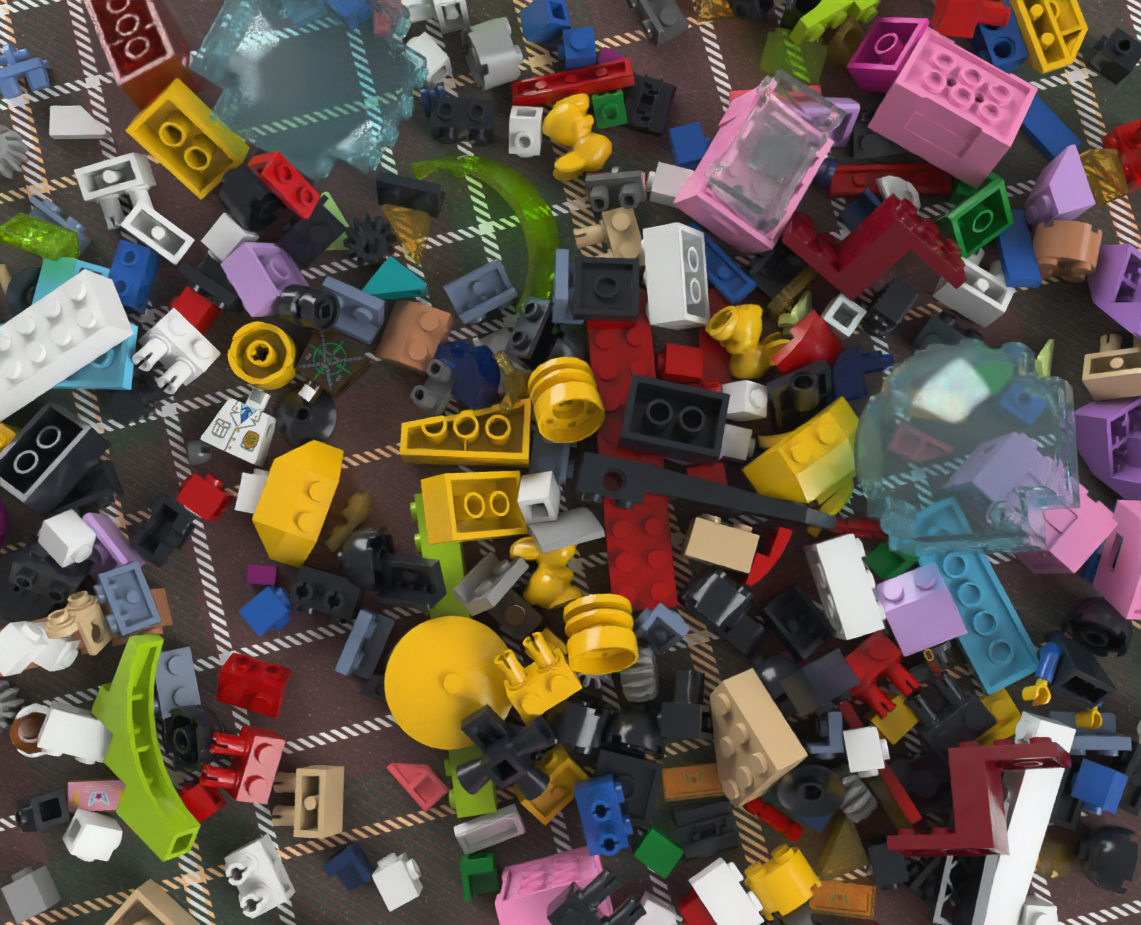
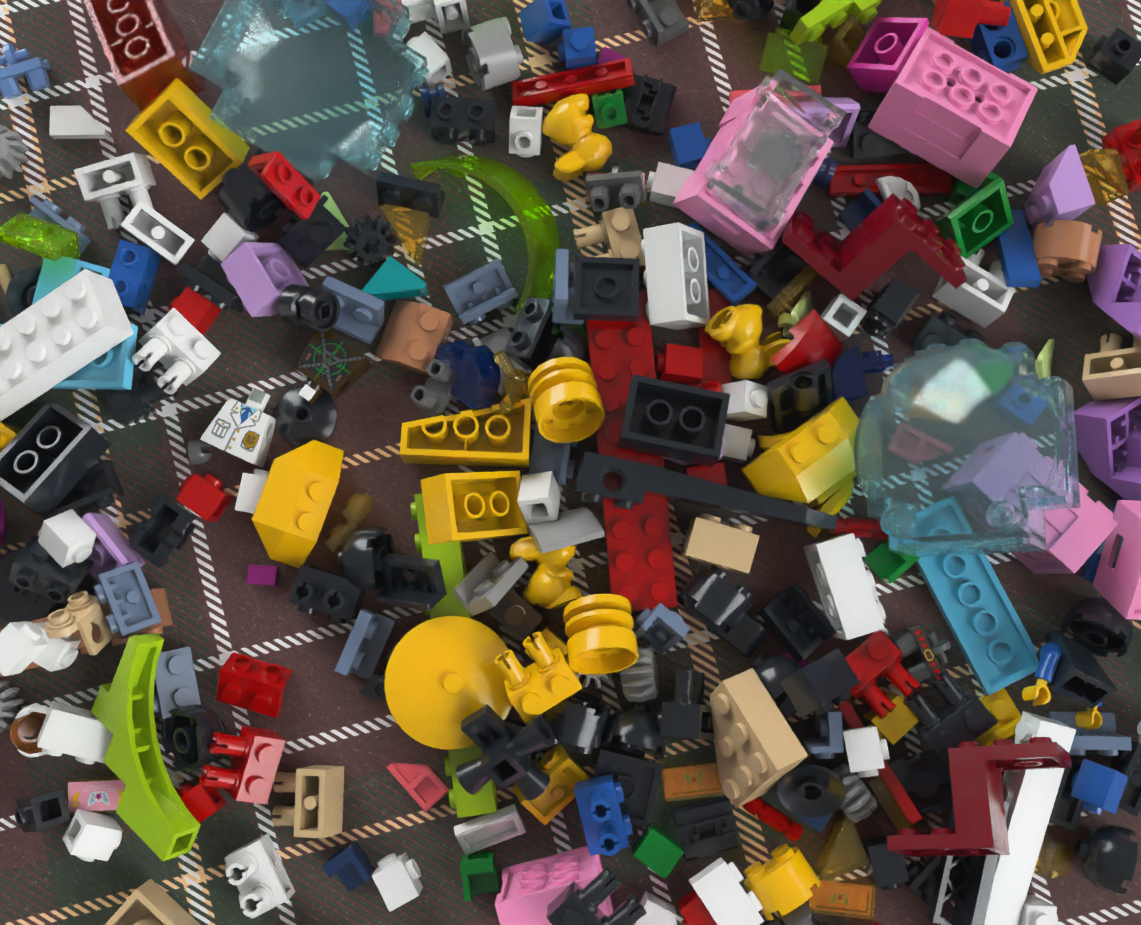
light grey brick [1,865,62,925] -> none
yellow brick [228,322,300,390] -> none
blue brick [238,586,296,636] -> none
red slope [737,526,793,586] -> none
lavender slope [874,561,968,657] -> none
blue tile [1019,76,1082,161] -> none

